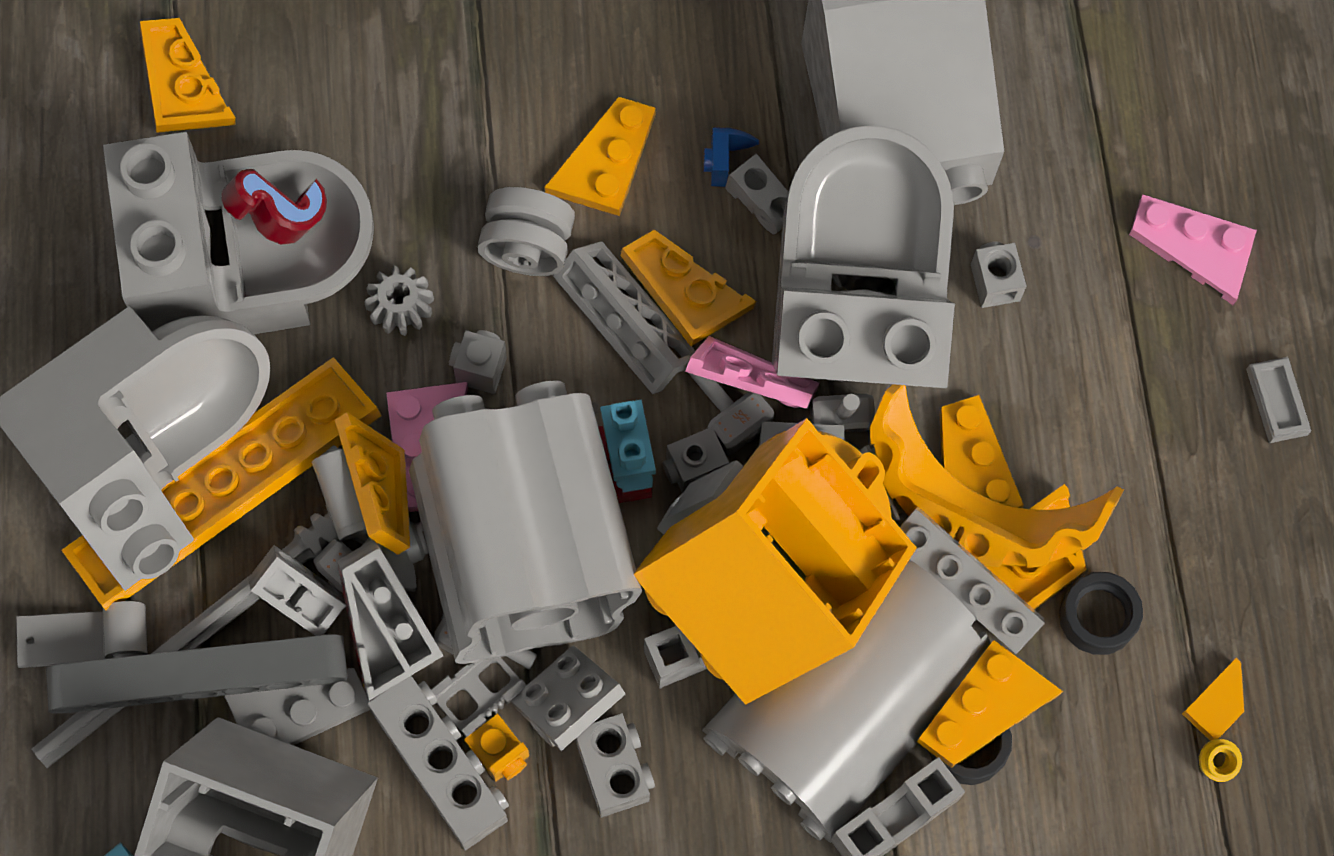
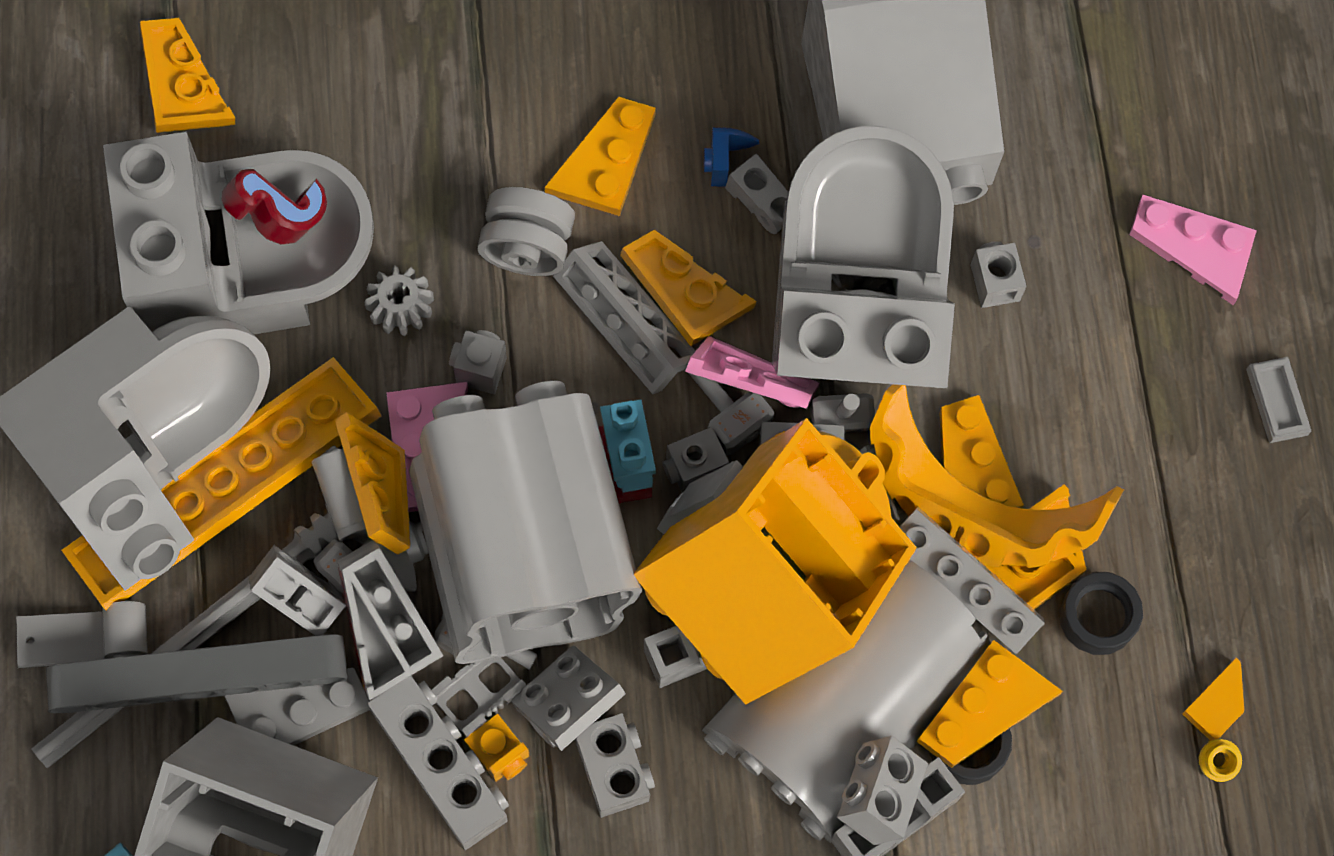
none -> light grey brick [837,735,928,845]

